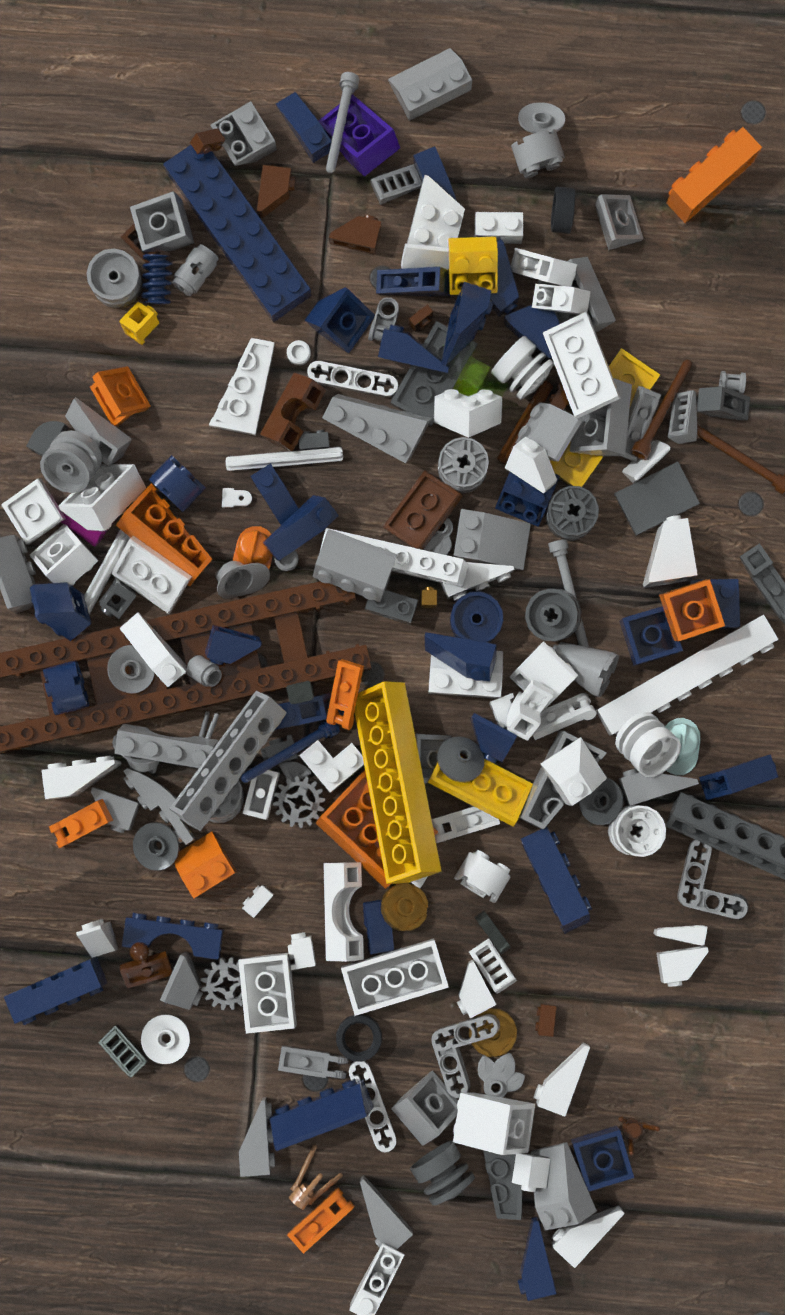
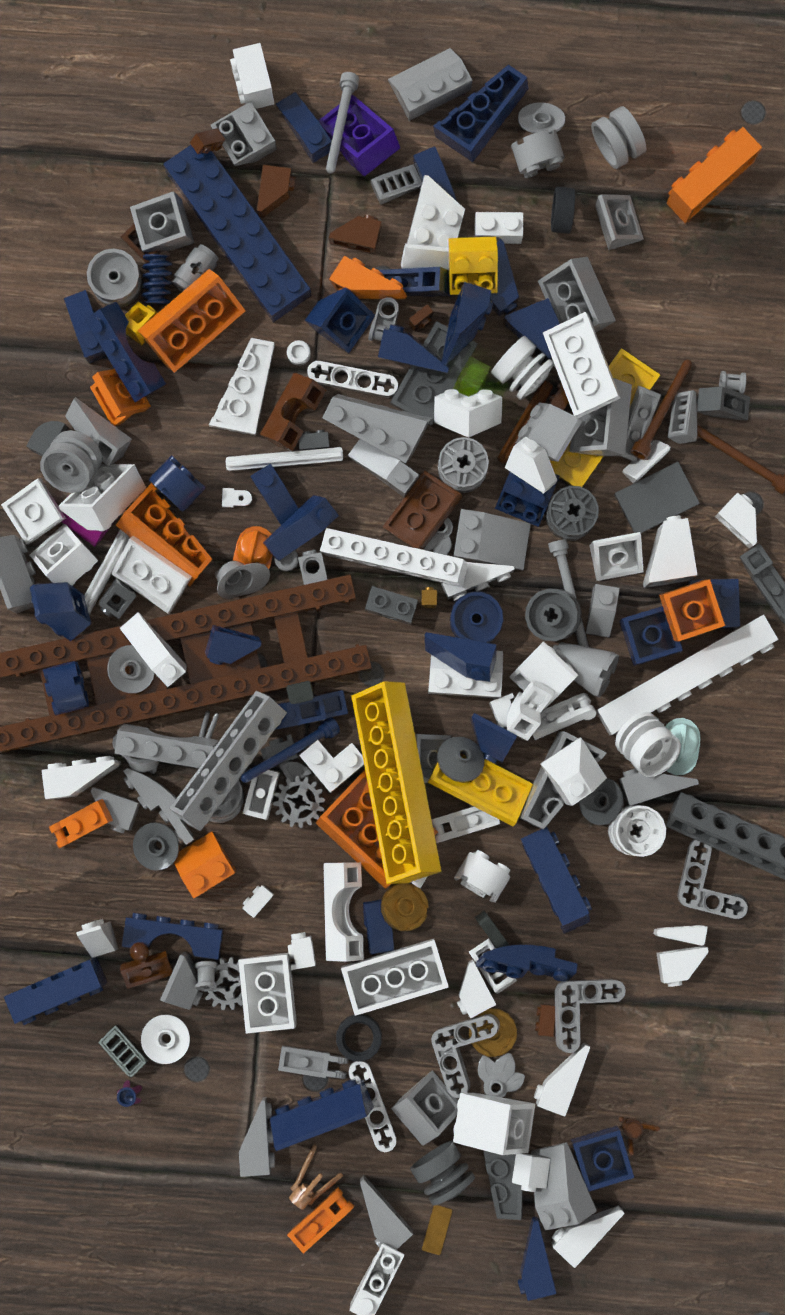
light grey brick [186,655,222,687] -> none
light grey slope [313,529,397,602] -> none
orange plate [326,659,364,730] -> none
white slope [511,248,577,287] -> none
white slope [532,284,591,315] -> none
dark blue slope [699,754,778,800] -> none
none -> dark blue slope [64,290,107,364]
none -> dark blue arch [85,301,166,402]
none -> dark blue piece [117,1080,142,1107]
none -> orange brick [138,269,246,373]
none -> light grey bush [195,961,217,990]
none -> white brick [230,43,274,109]
none -> light grey brick [298,550,328,585]
none -> orange slope [329,256,407,299]
none -> light grey slope [348,439,419,497]
none -> pearl gold sticker [422,1205,452,1255]
none -> dark blue wedge [433,65,529,162]
none -> dark blue slope [476,945,577,981]
none -> light grey beam [555,979,626,1053]
none -> light grey slope [586,584,619,638]
none -> white slope [589,532,644,581]
none -> light grey wheel [591,106,647,169]
none -> white slope [715,493,757,549]

